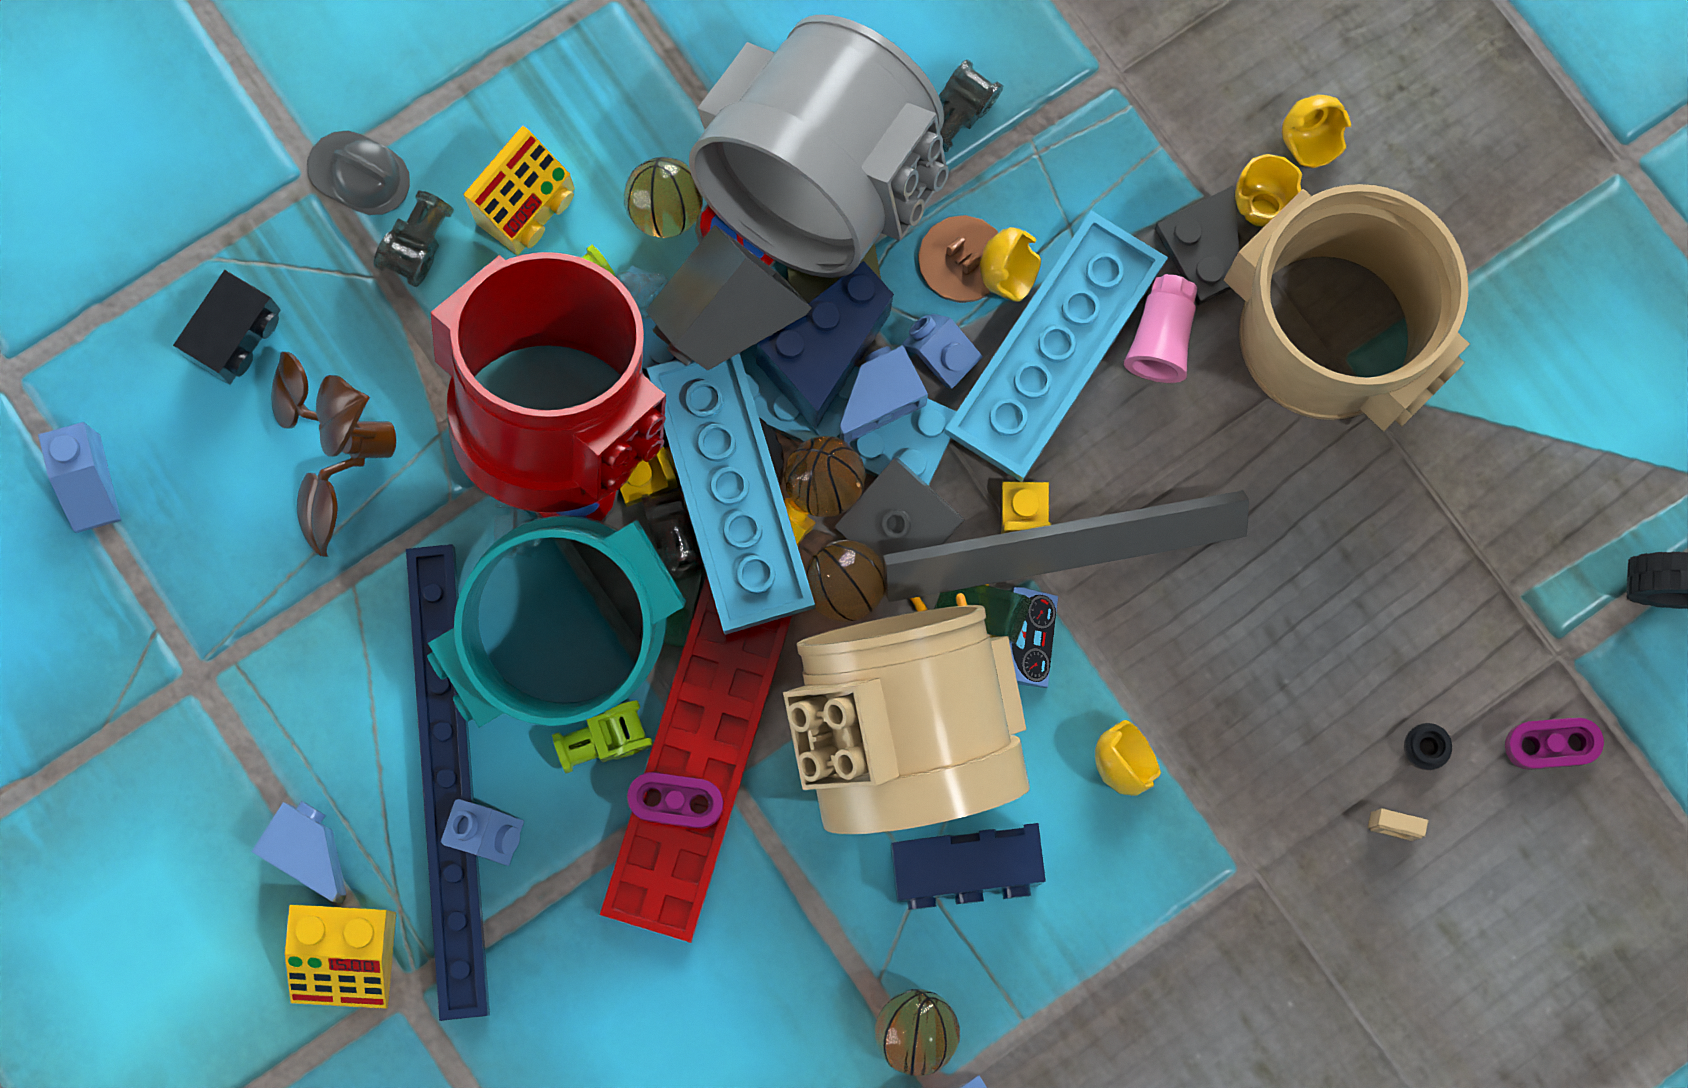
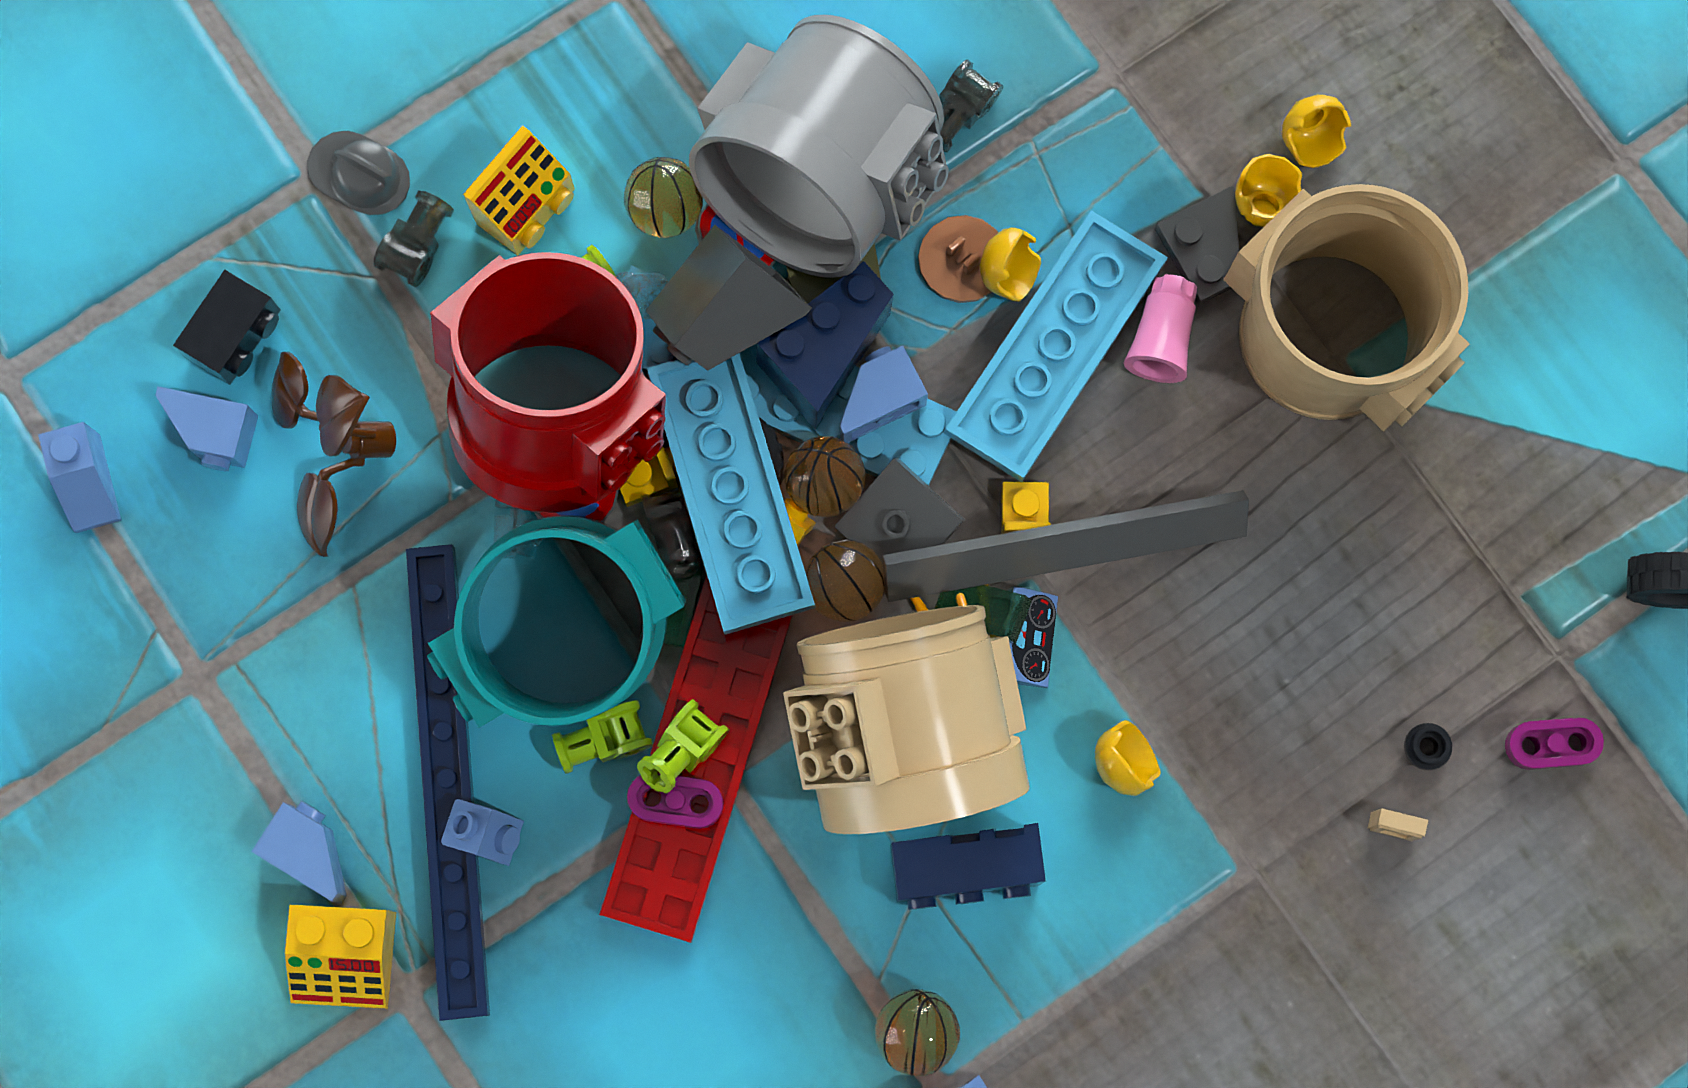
medium blue bracket [902,314,983,389] -> none
none -> medium blue slope [155,386,258,471]
none -> lime connector [637,699,730,793]

